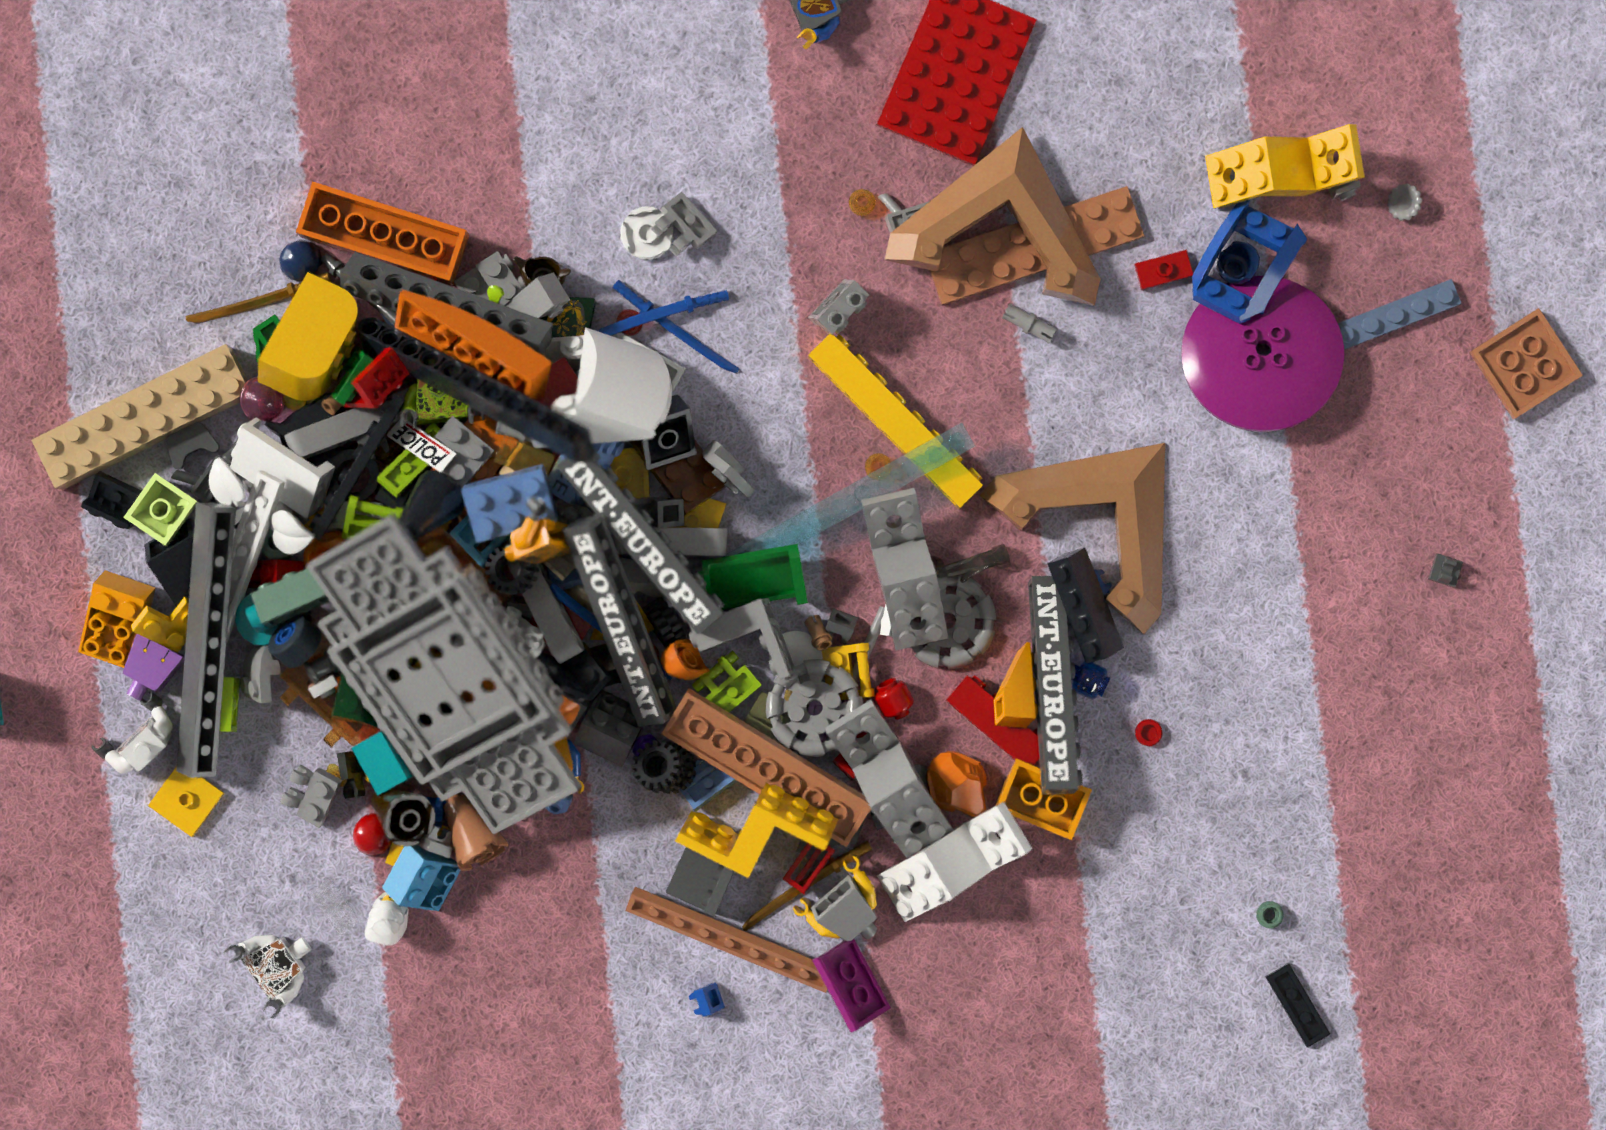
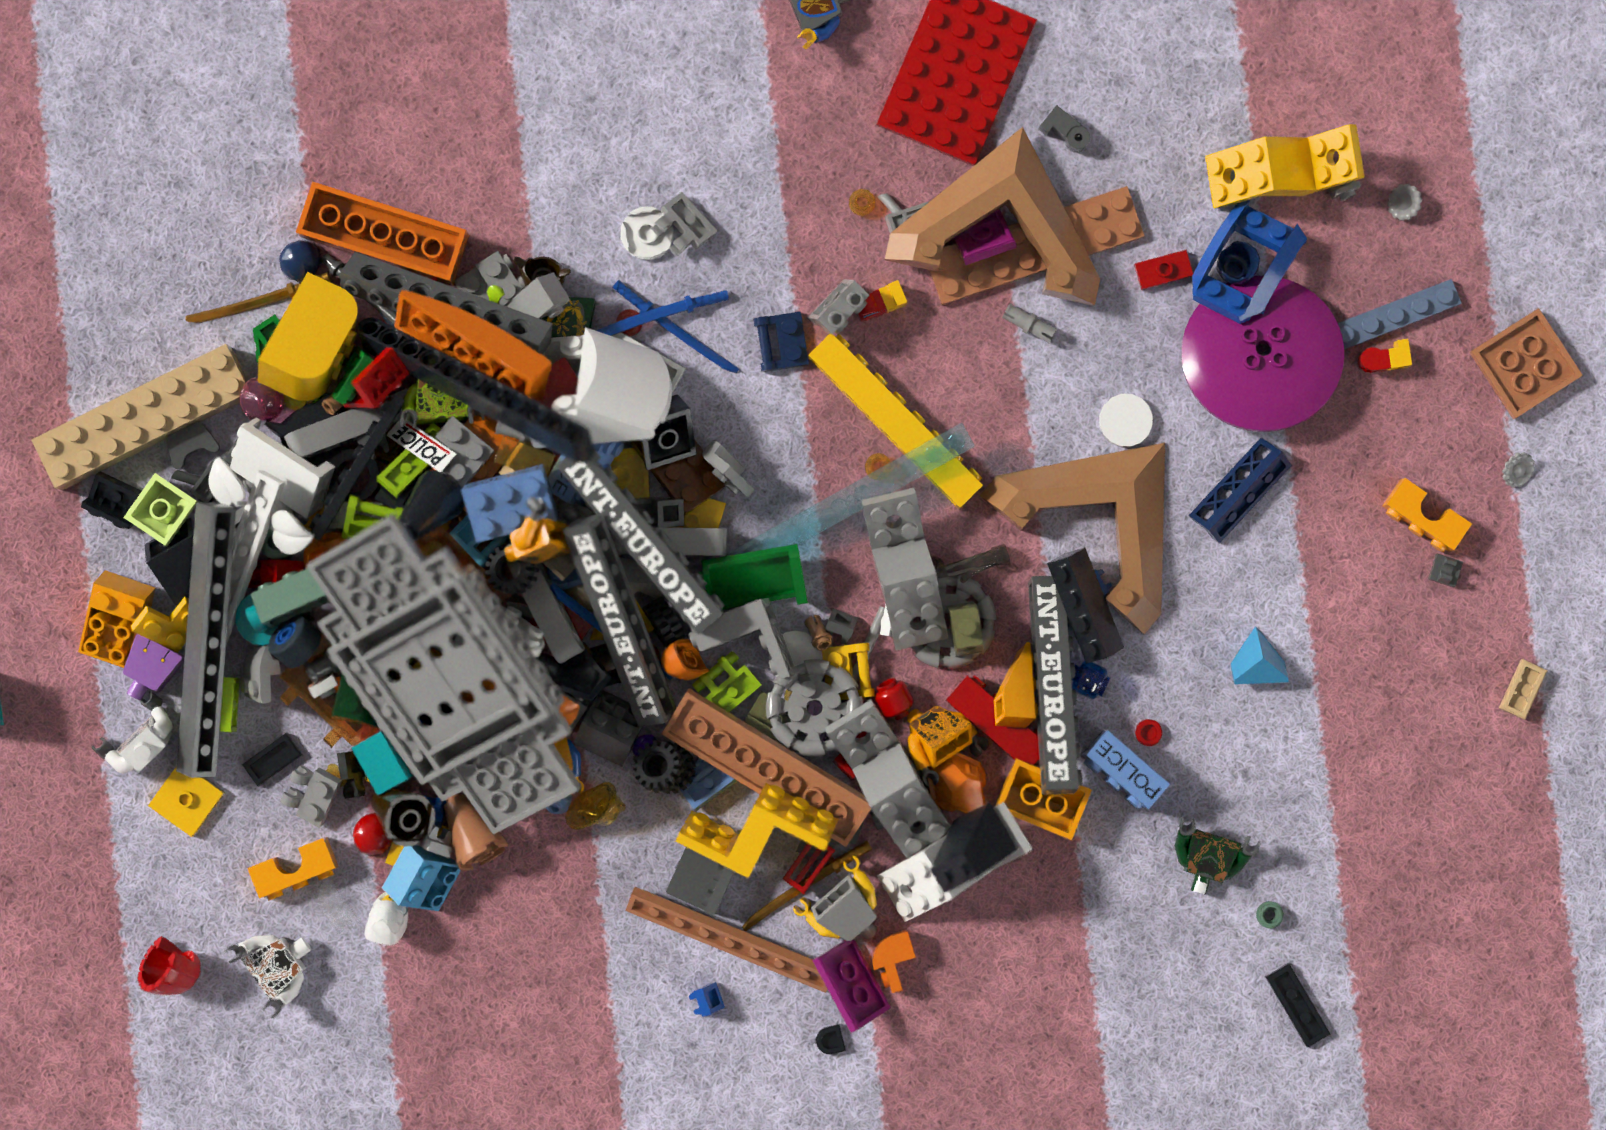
none -> red hair [138,936,201,996]
none -> black tile [242,733,303,786]
none -> light orange arch [247,837,339,901]
none -> clear yellow piece [565,782,626,830]
none -> dark blue plate [753,311,809,372]
none -> black tile [816,1024,846,1054]
none -> leg [858,280,907,322]
none -> orange brick [872,930,916,993]
none -> light orange torso [907,706,989,790]
none -> black slope [930,802,1018,893]
none -> olive torso [947,601,984,657]
none -> magenta tile [953,209,1017,265]
none -> dark grey leg [1038,105,1090,152]
none -> medium blue brick [1082,730,1170,809]
none -> white tile [1099,394,1153,447]
none -> torso [1174,817,1260,895]
none -> dark blue fence [1189,437,1292,544]
none -> dark azure slope [1231,626,1289,684]
none -> leg [1357,339,1412,373]
none -> light orange arch [1383,478,1472,553]
none -> tan plate [1499,659,1547,720]
none -> light grey piece [1502,452,1535,488]

